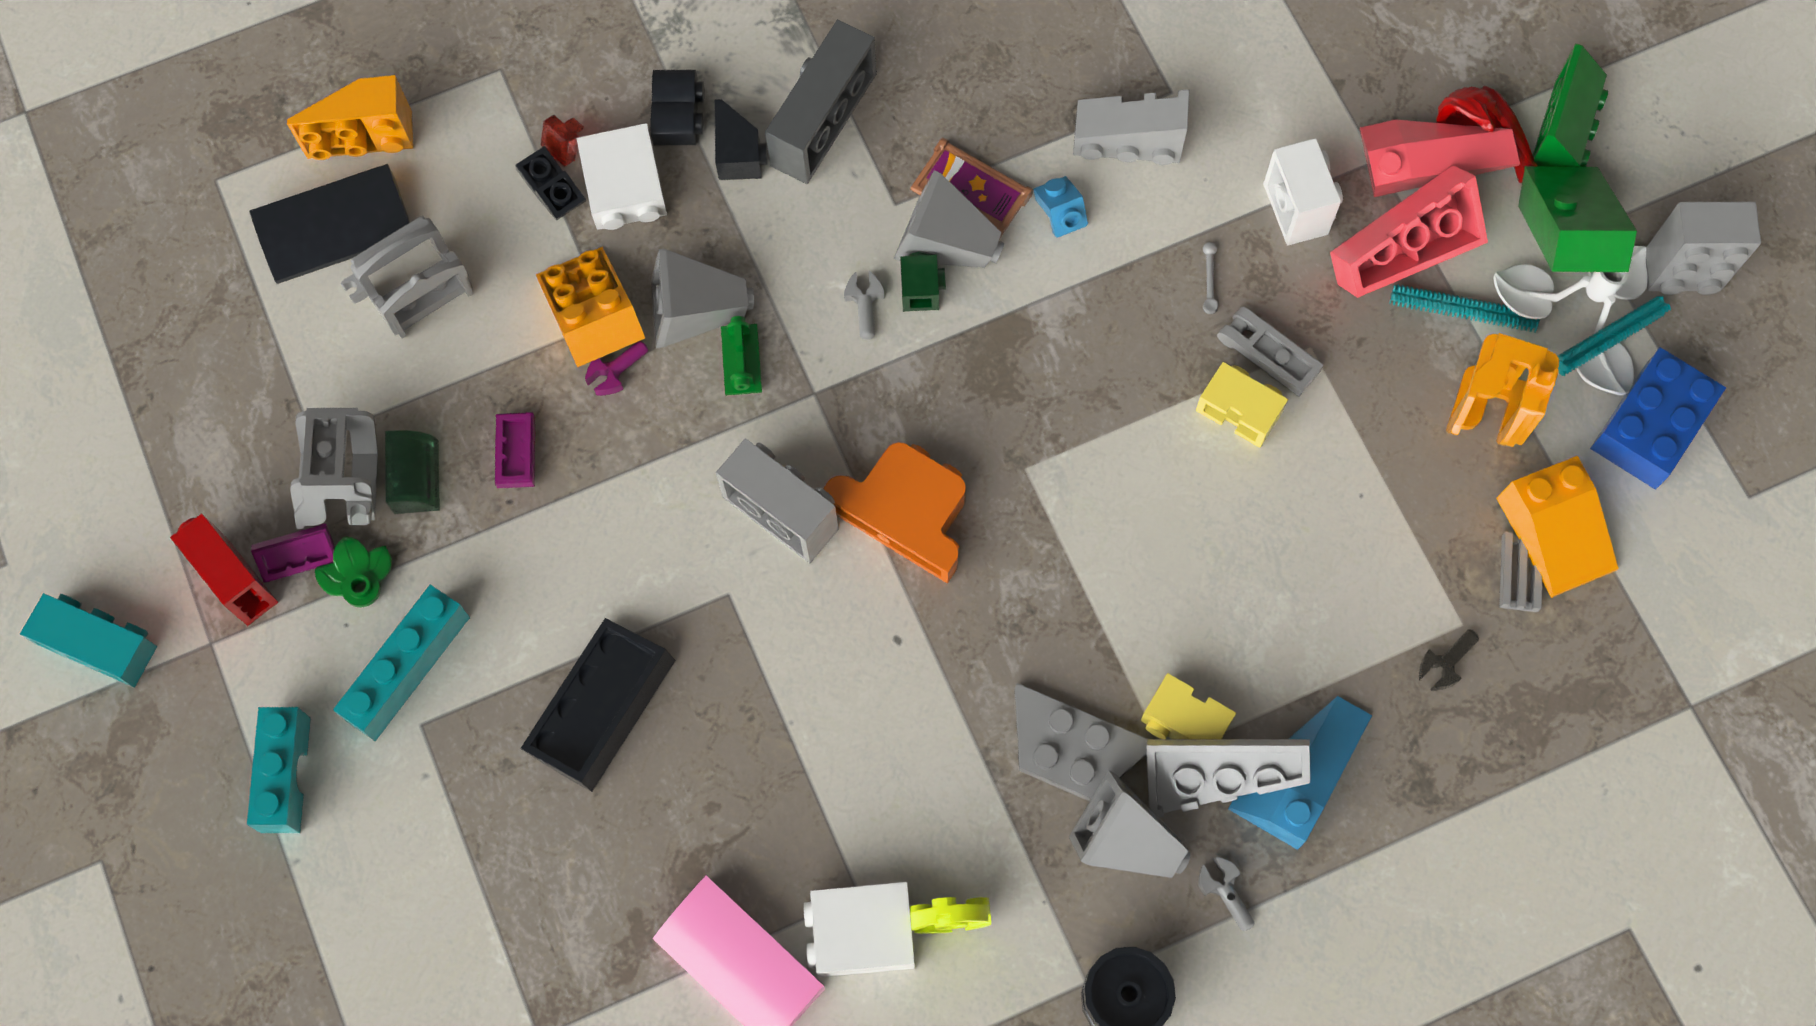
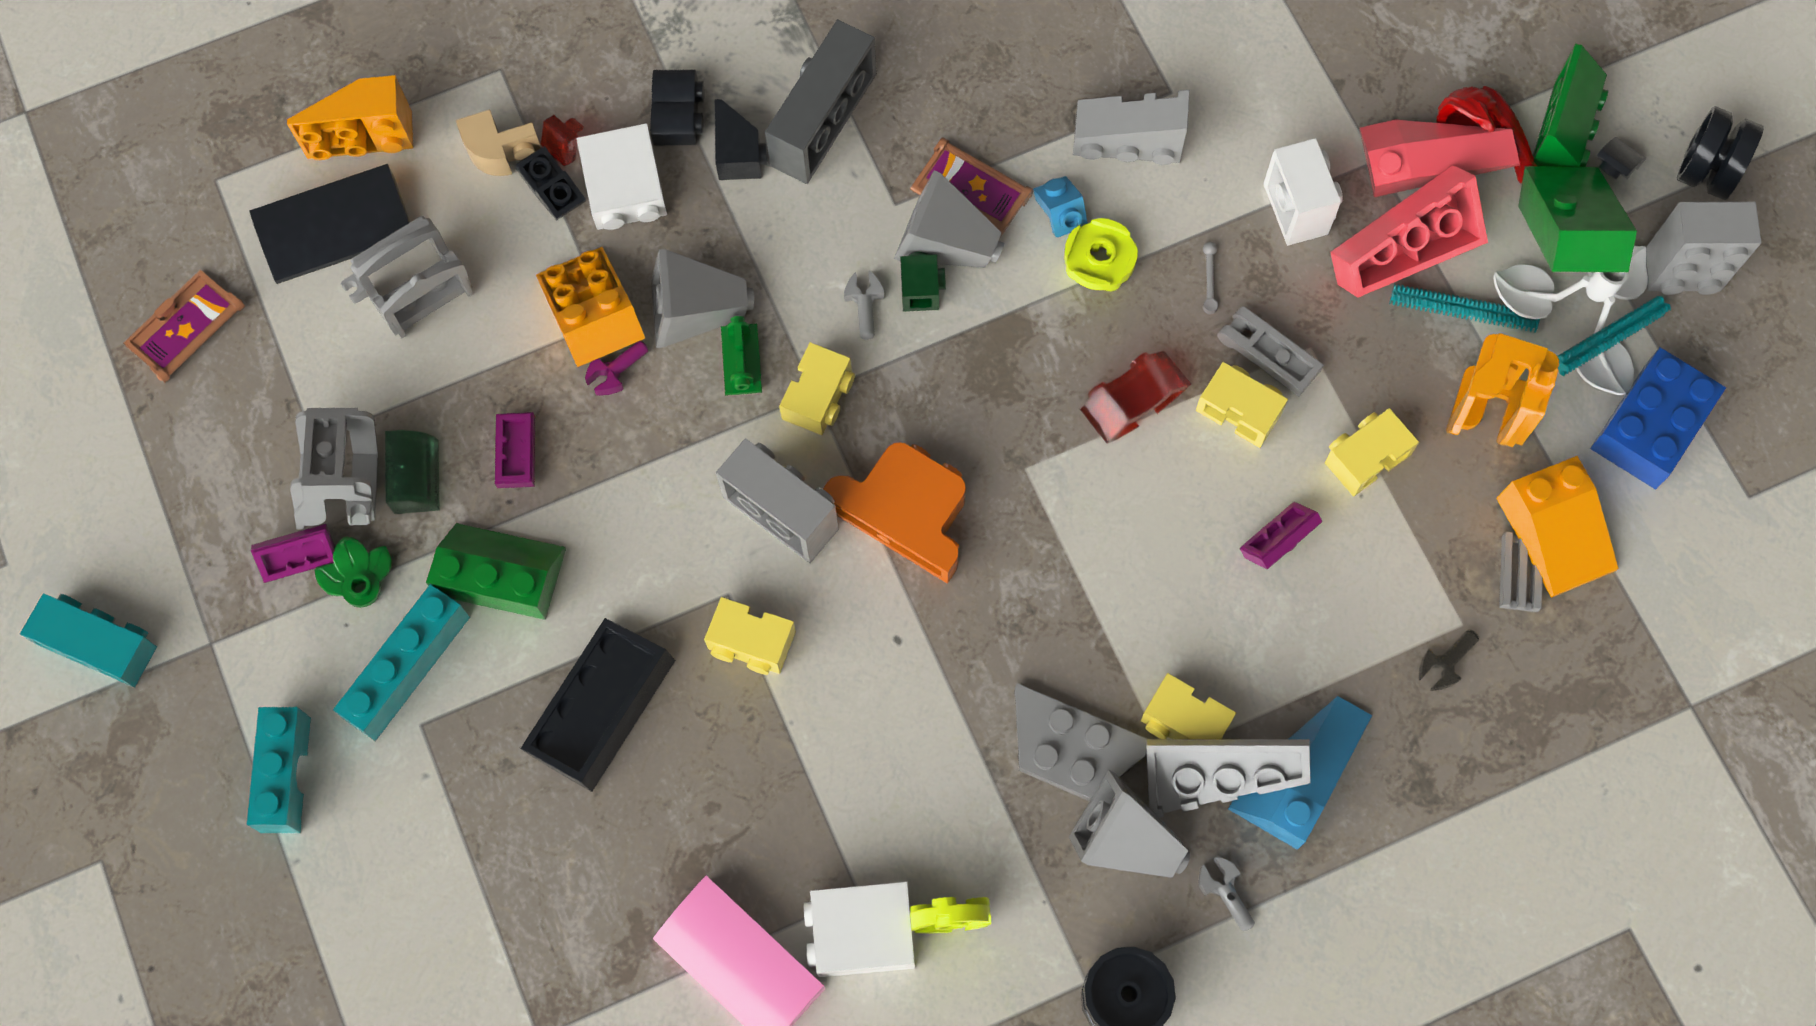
red brick [170,513,278,626] -> none
none -> door [123,270,245,383]
none -> green slope [426,523,566,620]
none -> tan brick [456,109,541,176]
none -> light yellow brick [704,597,796,675]
none -> light yellow brick [779,342,855,435]
none -> neon yellow plate [1064,218,1138,291]
none -> clear red brick [1080,351,1191,444]
none -> magenta plate [1239,501,1322,569]
none -> light yellow brick [1325,408,1419,497]
none -> black slope [1597,137,1646,180]
none -> black wheel [1677,106,1764,200]

